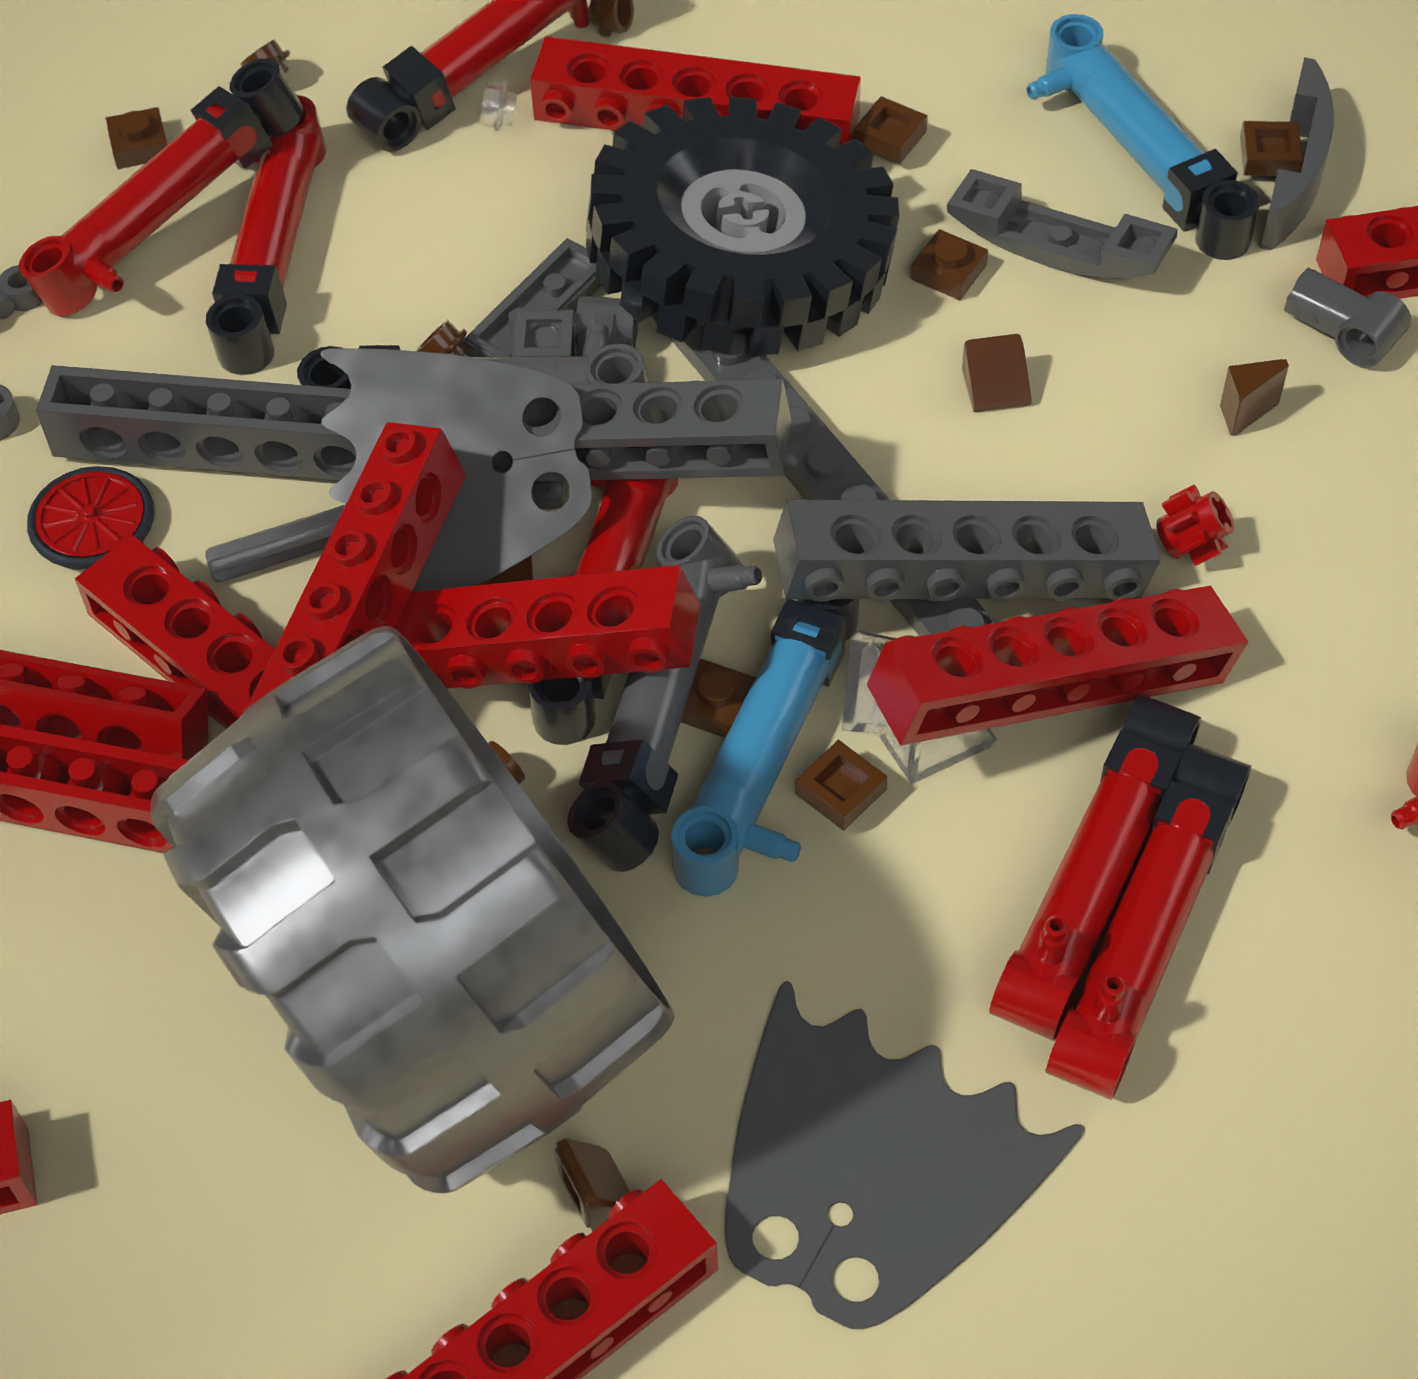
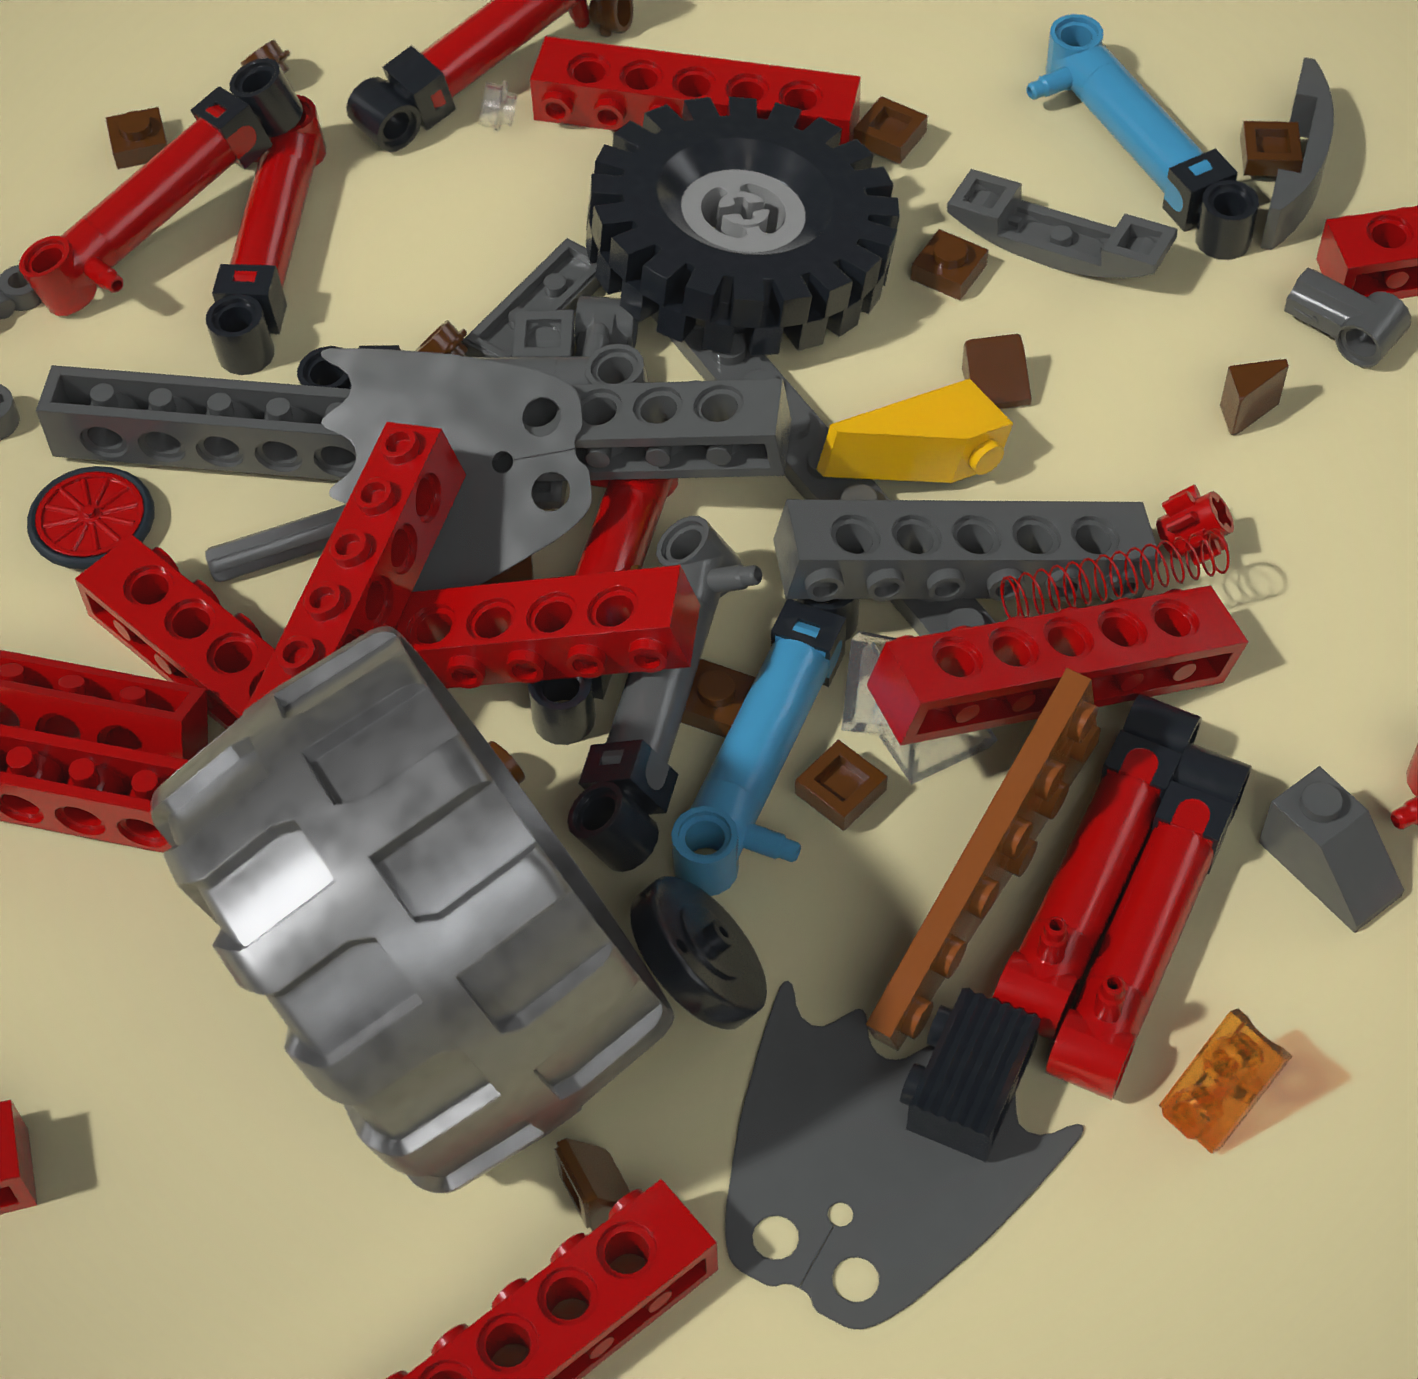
none -> black wheel [630,876,767,1030]
none -> yellow slope [816,378,1013,483]
none -> dark orange wing [866,668,1101,1051]
none -> black brick [900,988,1041,1162]
none -> red piece [1000,528,1230,618]
none -> clear orange hips [1159,1008,1293,1154]
none -> dark grey slope [1259,766,1404,933]

